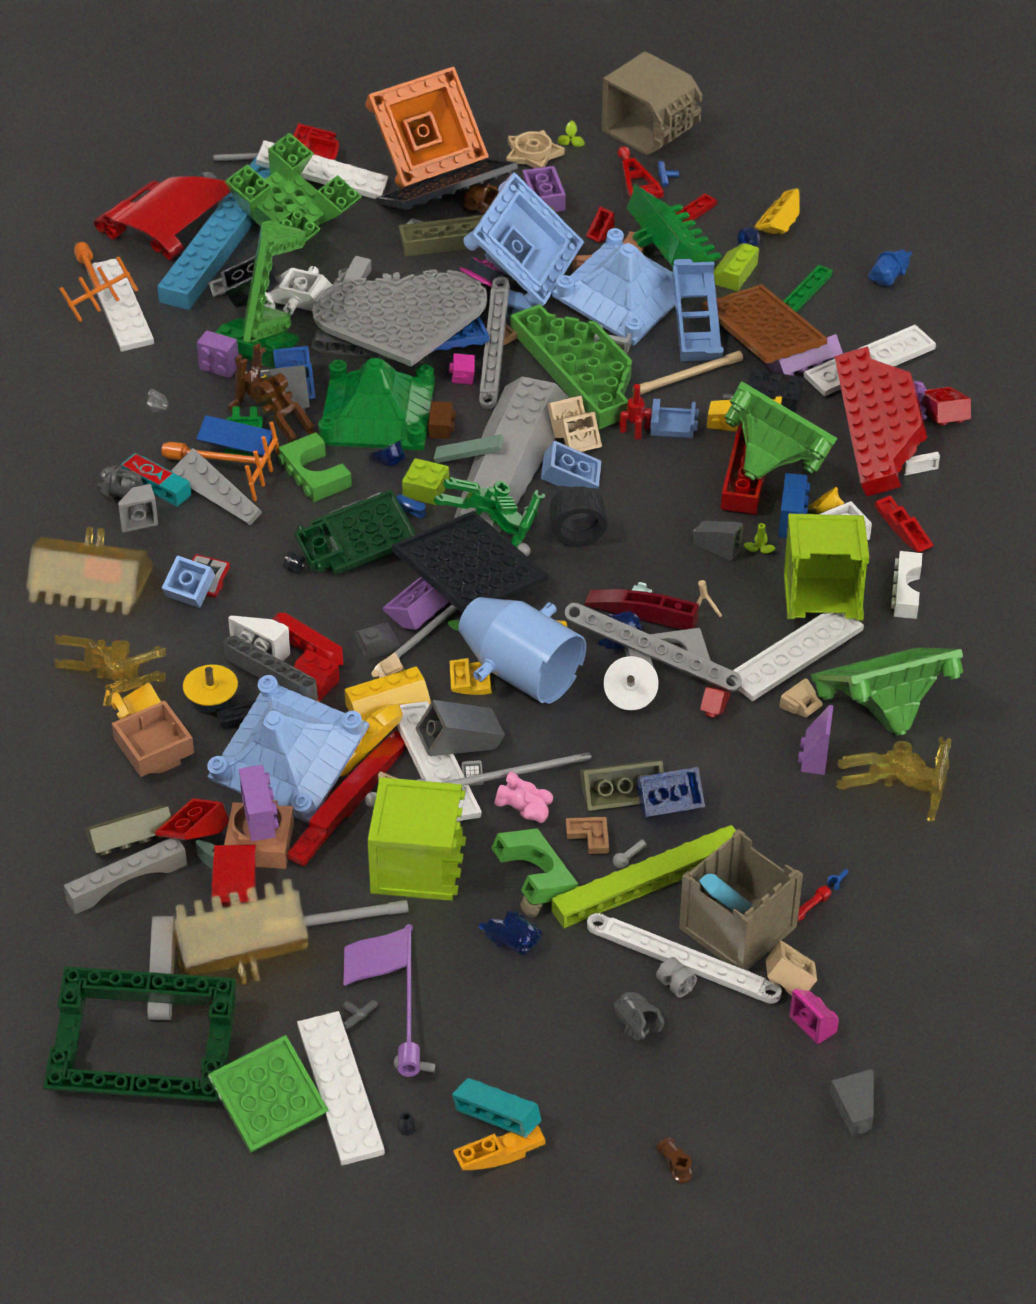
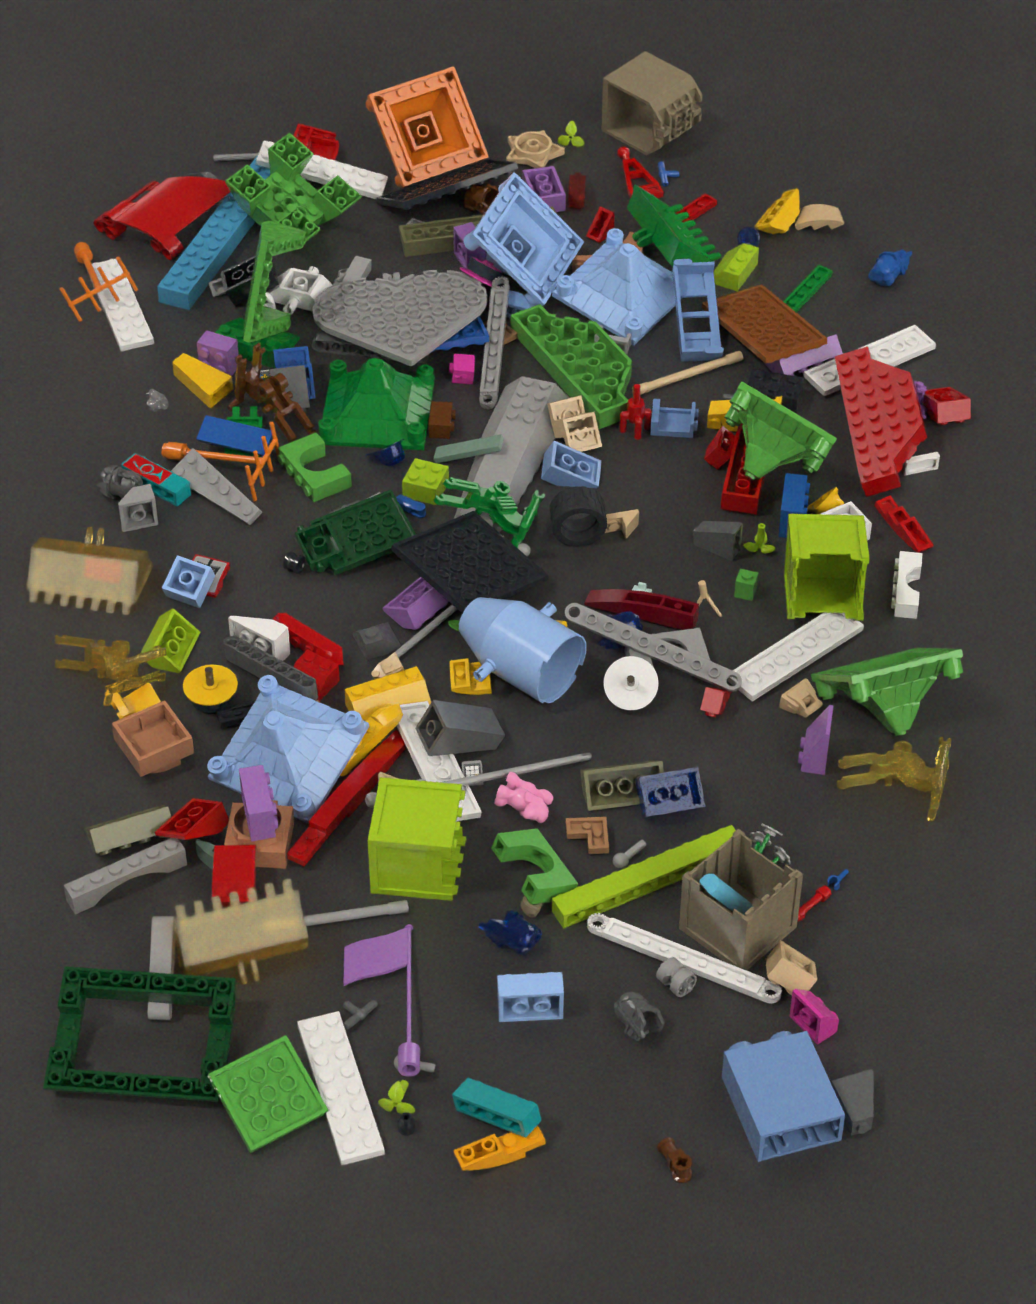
none -> lime slope [139,608,201,673]
none -> yellow slope [172,353,233,408]
none -> lime plant [378,1080,415,1114]
none -> medium lavender brick [454,222,487,269]
none -> light blue brick [497,972,564,1022]
none -> clear red piece [568,172,586,208]
none -> tan slope [605,509,639,539]
none -> red slope [704,426,735,469]
none -> medium blue brick [722,1031,845,1162]
none -> bright green brick [734,569,758,601]
none -> light grey plant [750,823,791,865]
none -> tan slope [794,204,844,230]

